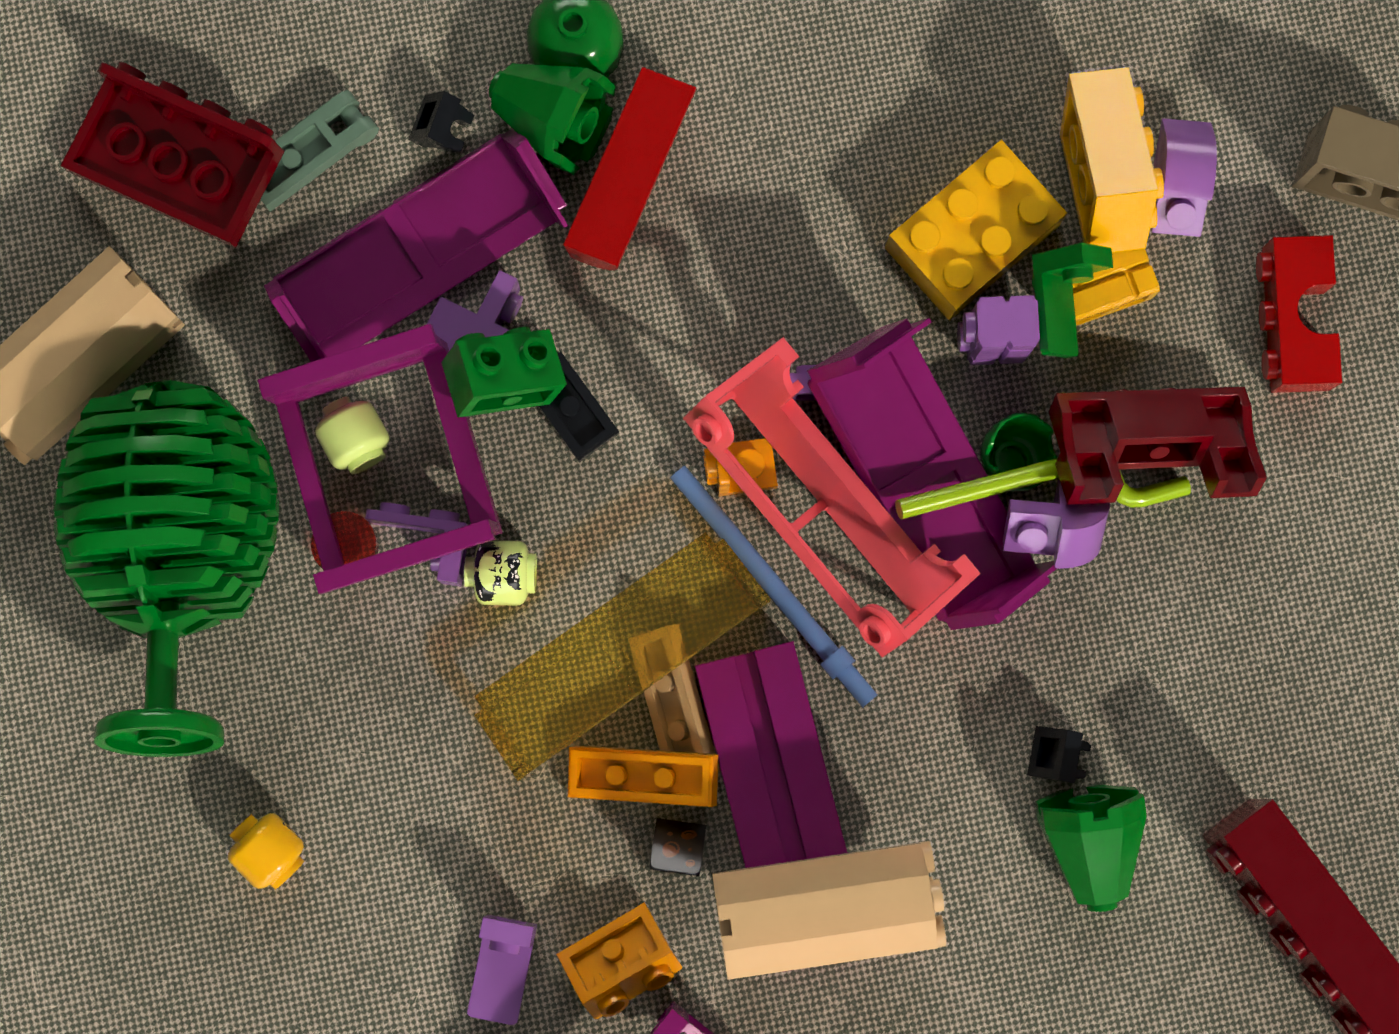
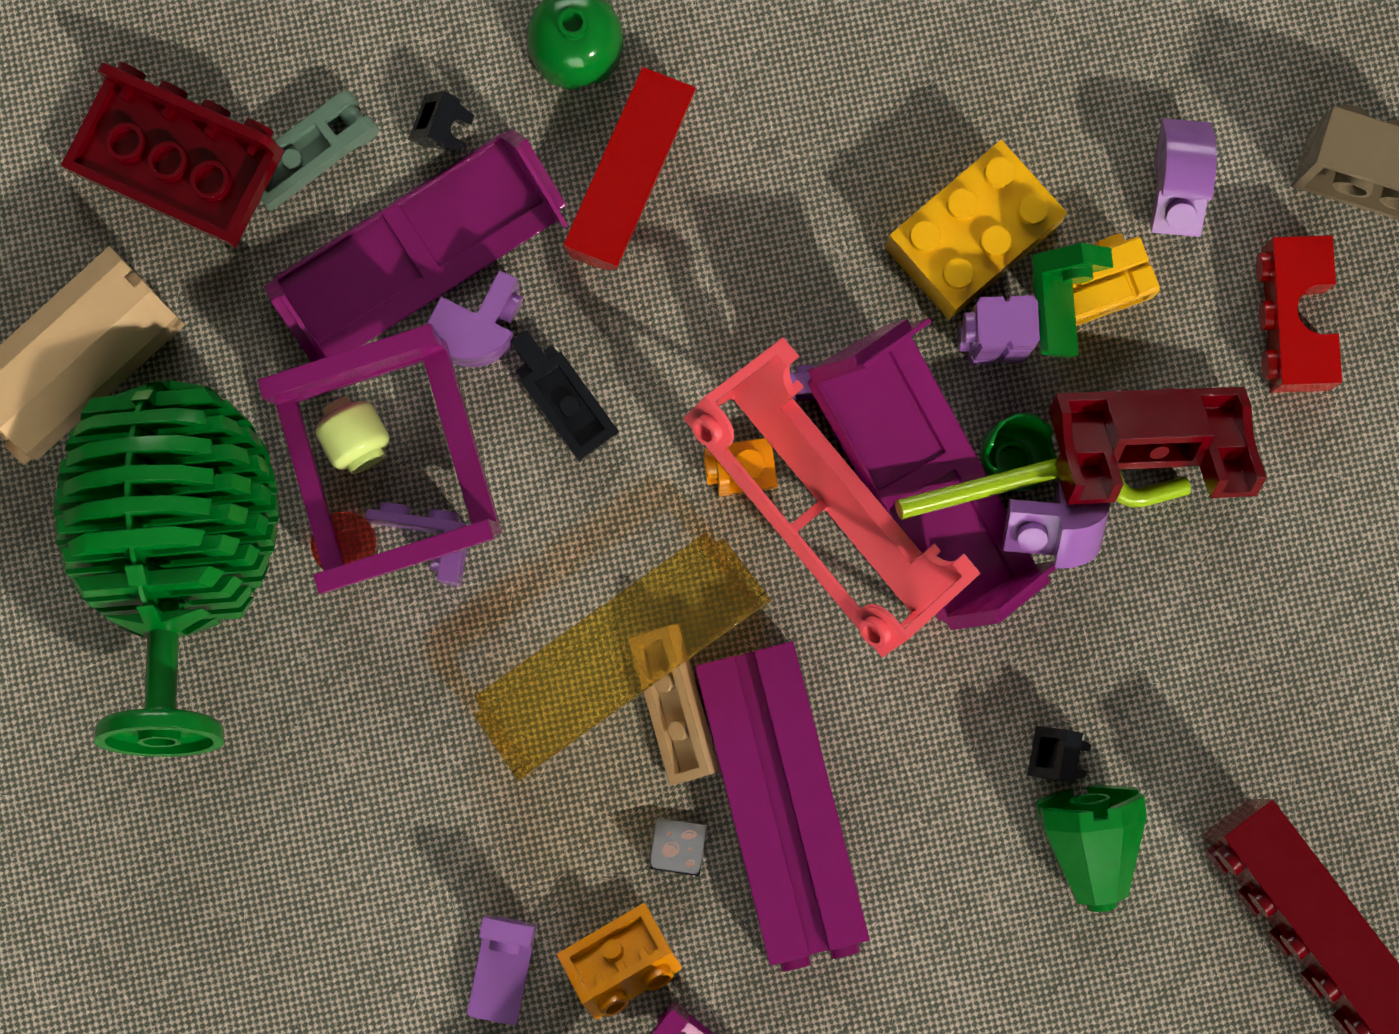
yellow head [228,813,304,890] -> none
green brick [441,327,567,418] -> none
yellowish green head [464,540,537,606] -> none
green cone [488,63,616,175] -> none
light orange tile [568,746,719,807] -> none
medium blue bar [670,466,878,708] -> none
tan brick [712,841,946,980] -> none
yellow brick [1060,67,1164,252] -> none

